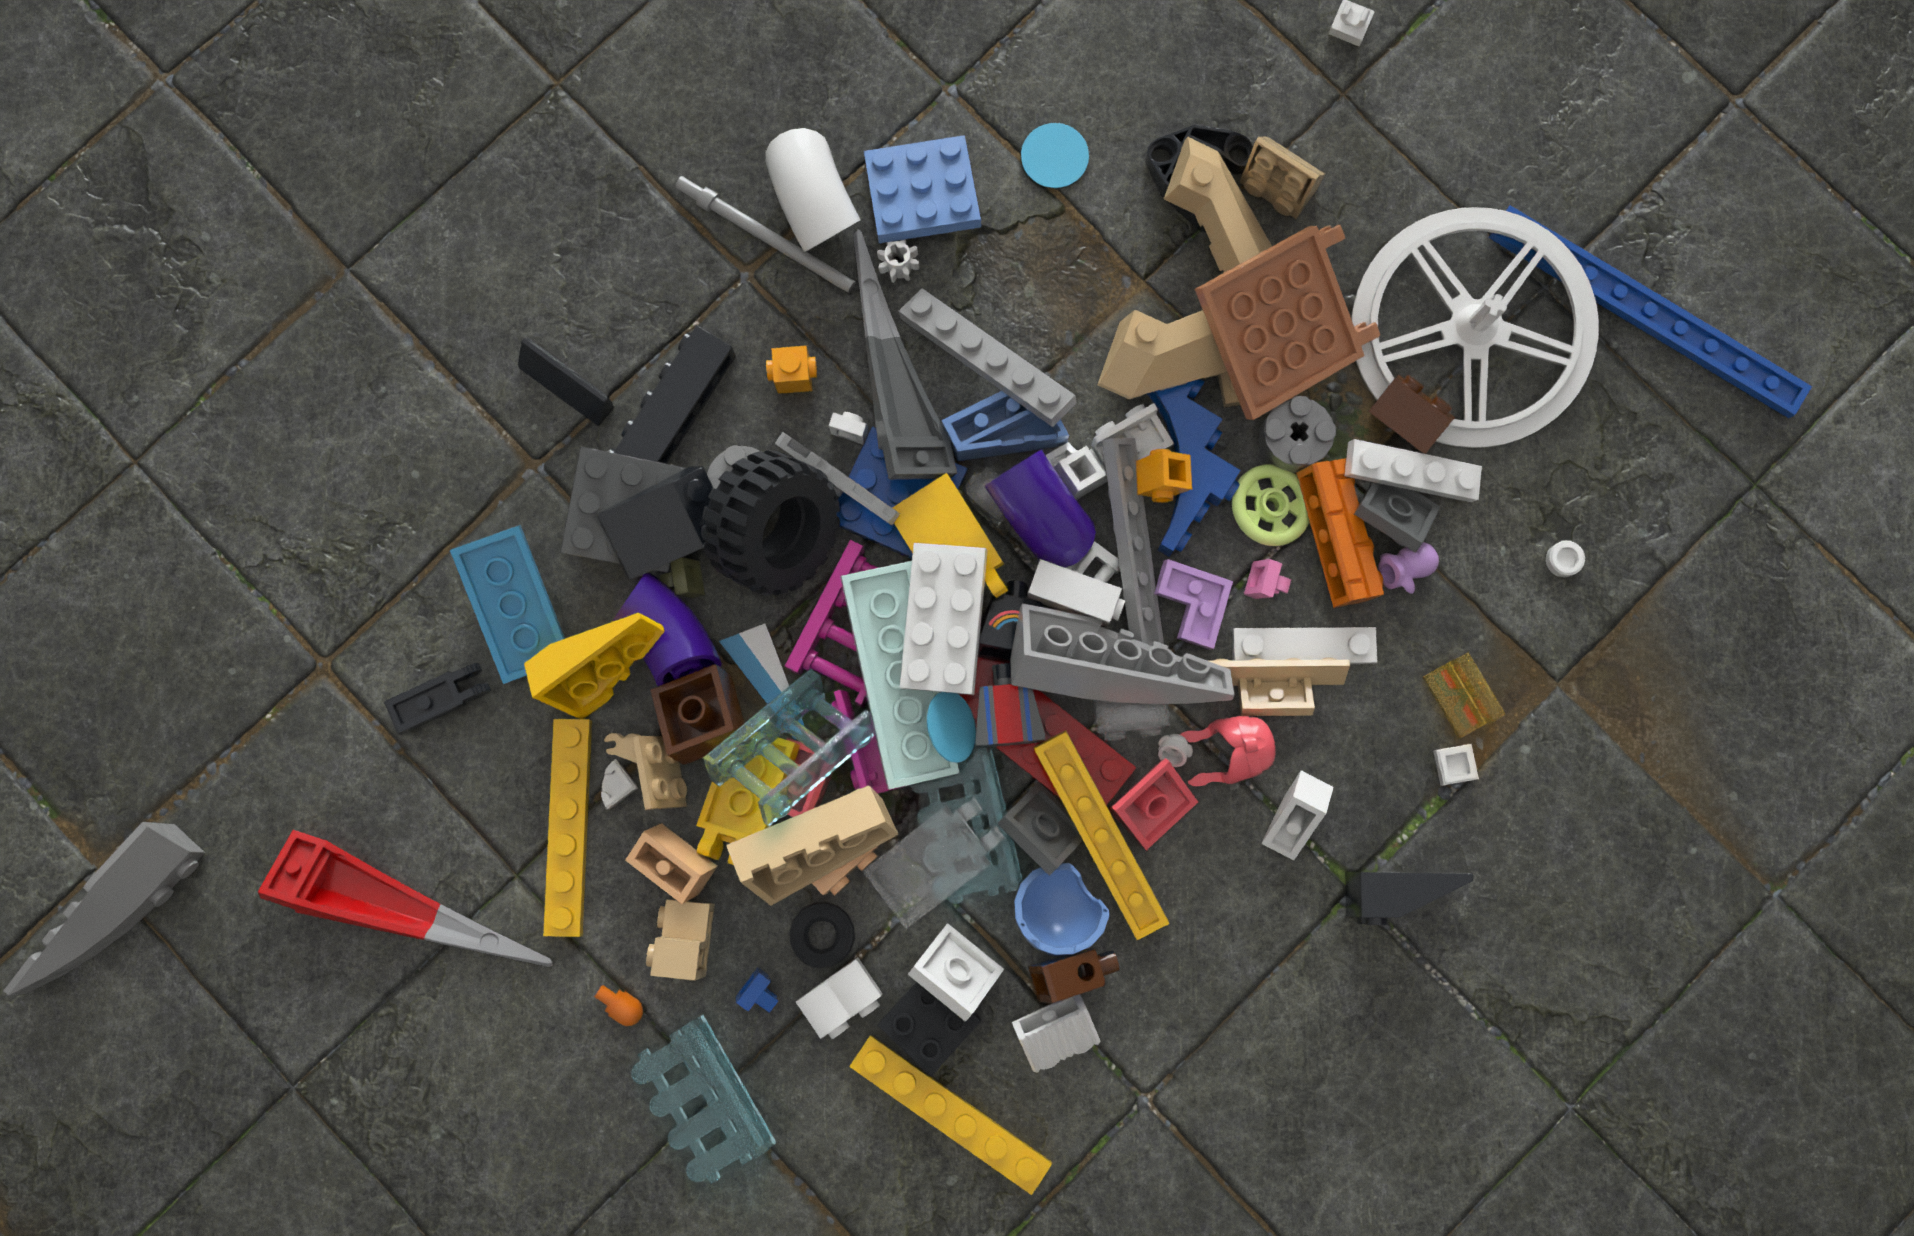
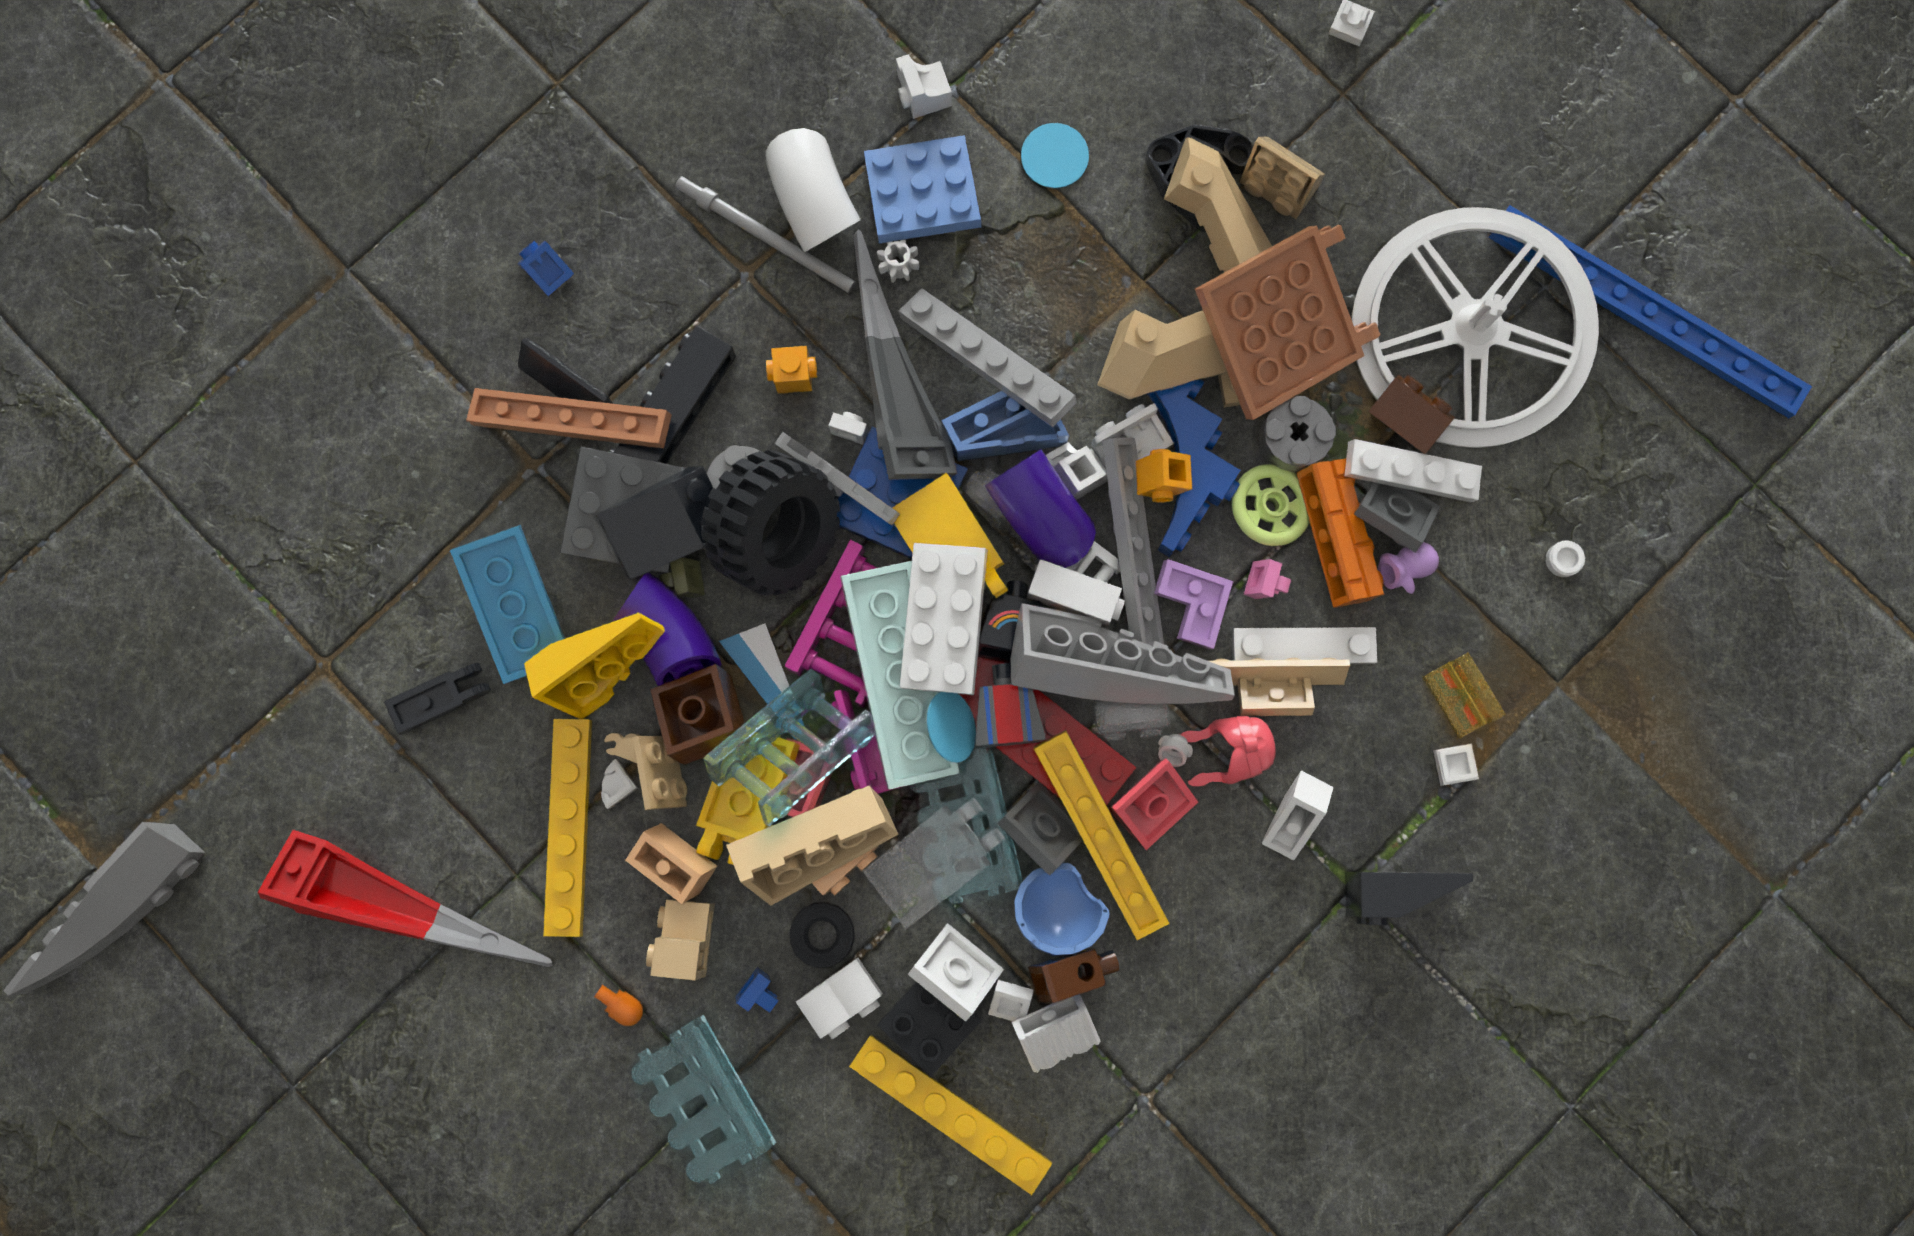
none -> nougat plate [466,388,672,448]
none -> blue bracket [518,241,574,296]
none -> white brick [896,54,952,119]
none -> white plate [988,980,1033,1021]

